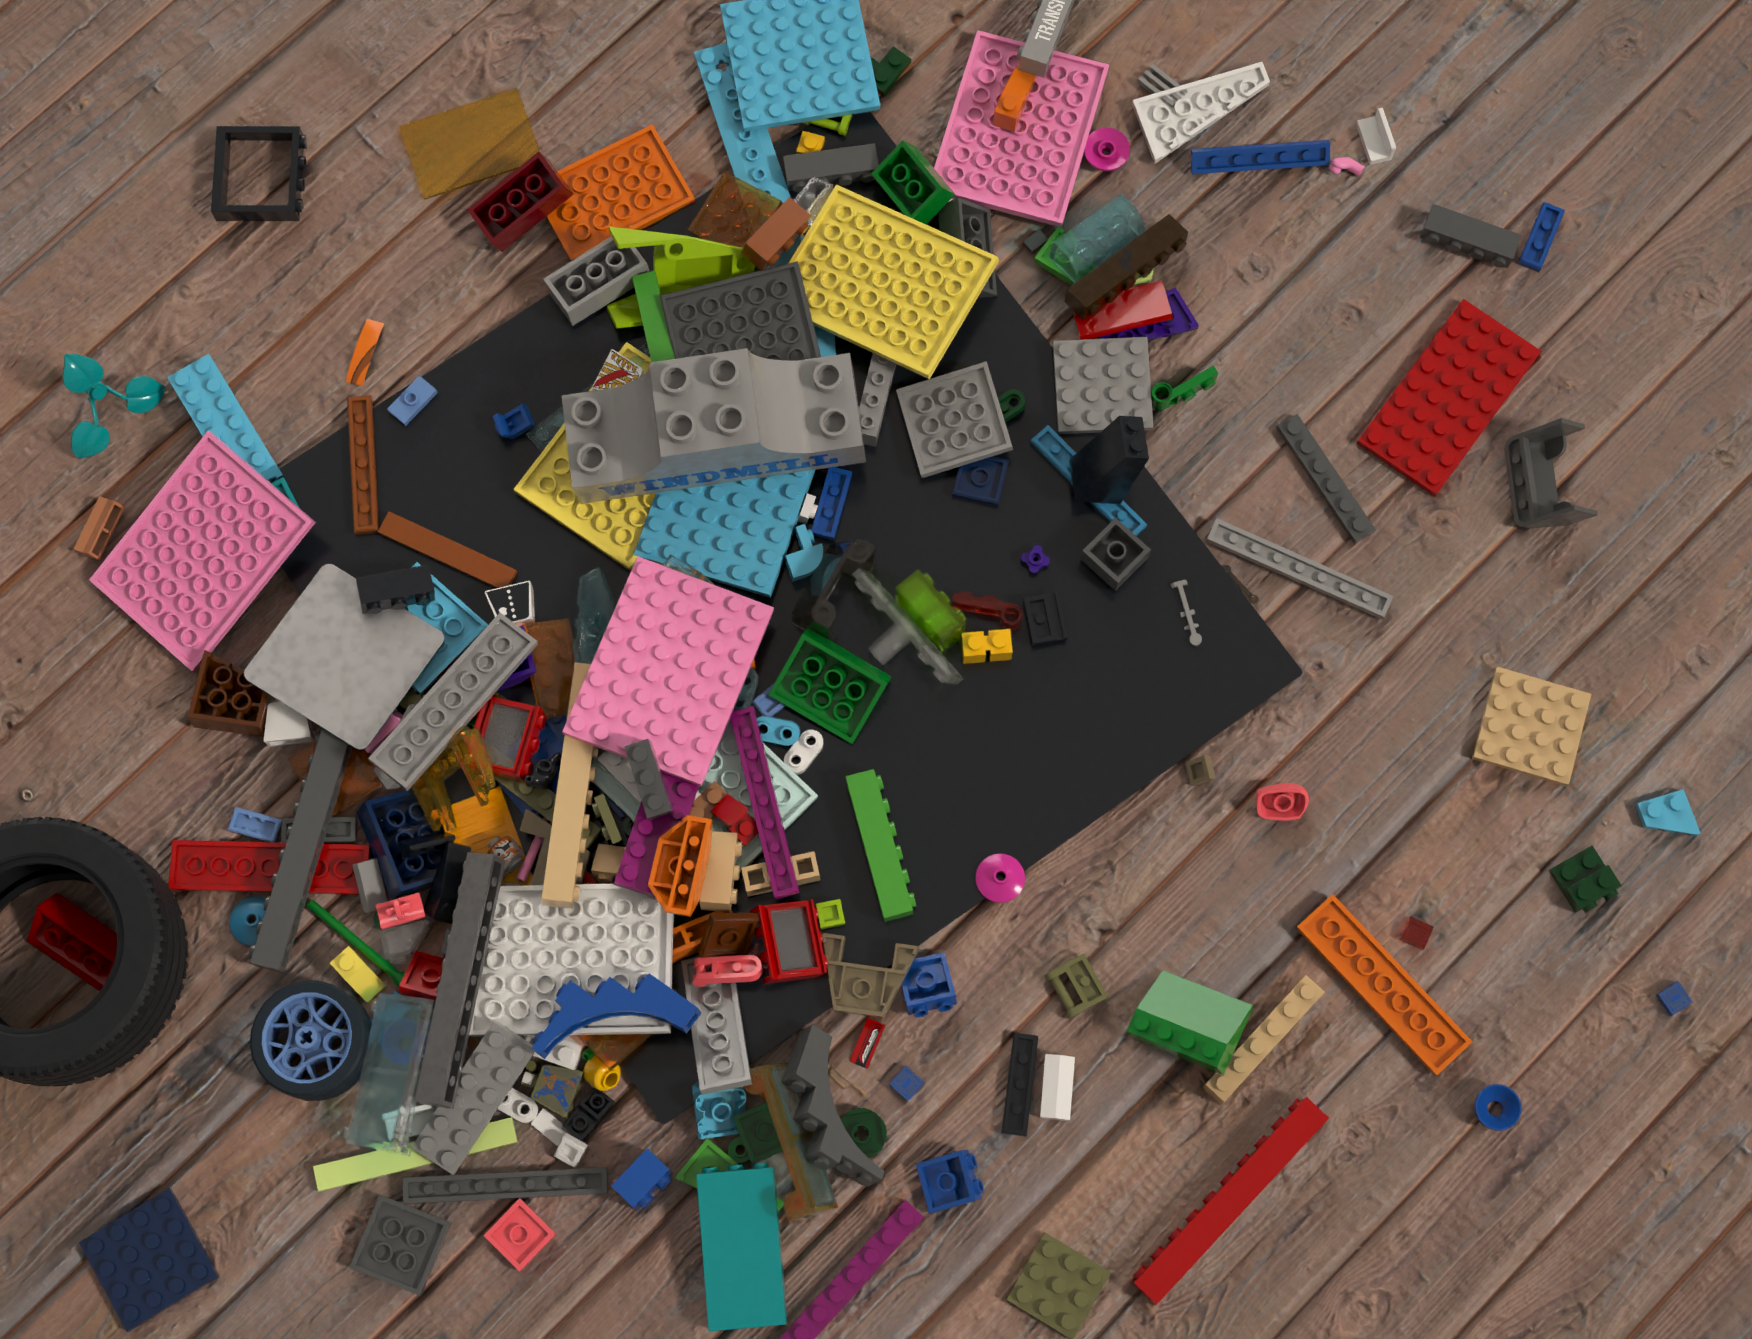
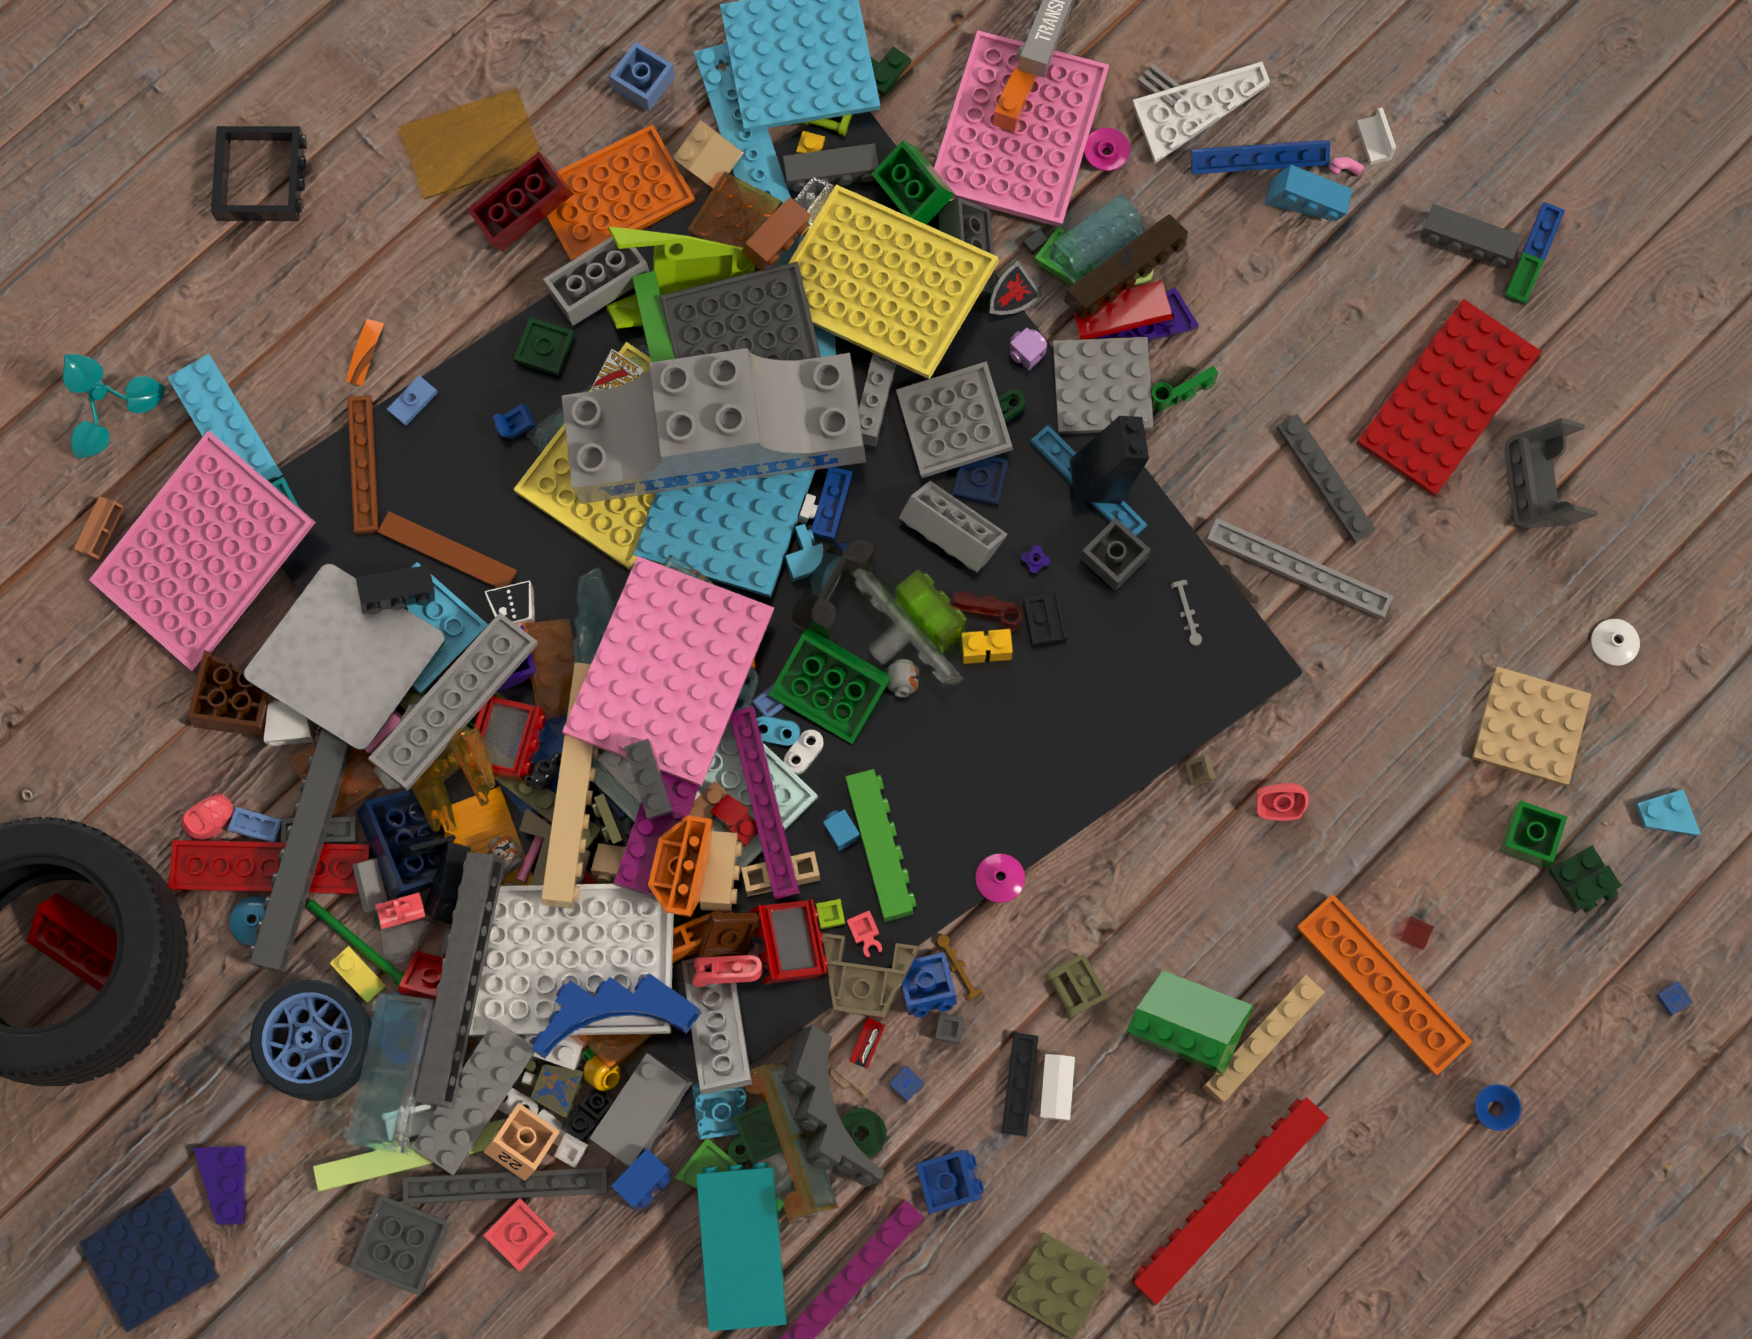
none -> coral piece [181,794,235,841]
none -> dark purple wing [194,1146,246,1225]
none -> light nougat brick [484,1102,560,1181]
none -> dark green plate [513,317,575,376]
none -> light grey brick [590,1053,694,1167]
none -> medium blue brick [609,42,675,112]
none -> tan slope [673,120,743,190]
none -> dark azure brick [823,809,860,851]
none -> coral plate [847,910,882,958]
none -> light grey head [887,659,919,697]
none -> light grey slope [899,481,1008,572]
none -> dark grey plate [935,1014,964,1044]
none -> pearl gold piece [937,934,983,1001]
none -> shield [989,260,1043,315]
none -> lavender brick [1009,328,1047,370]
none -> dark azure wedge [1264,165,1352,221]
none -> green brick [1499,800,1567,868]
none -> green tile [1504,252,1545,305]
none -> white dish [1591,619,1640,666]

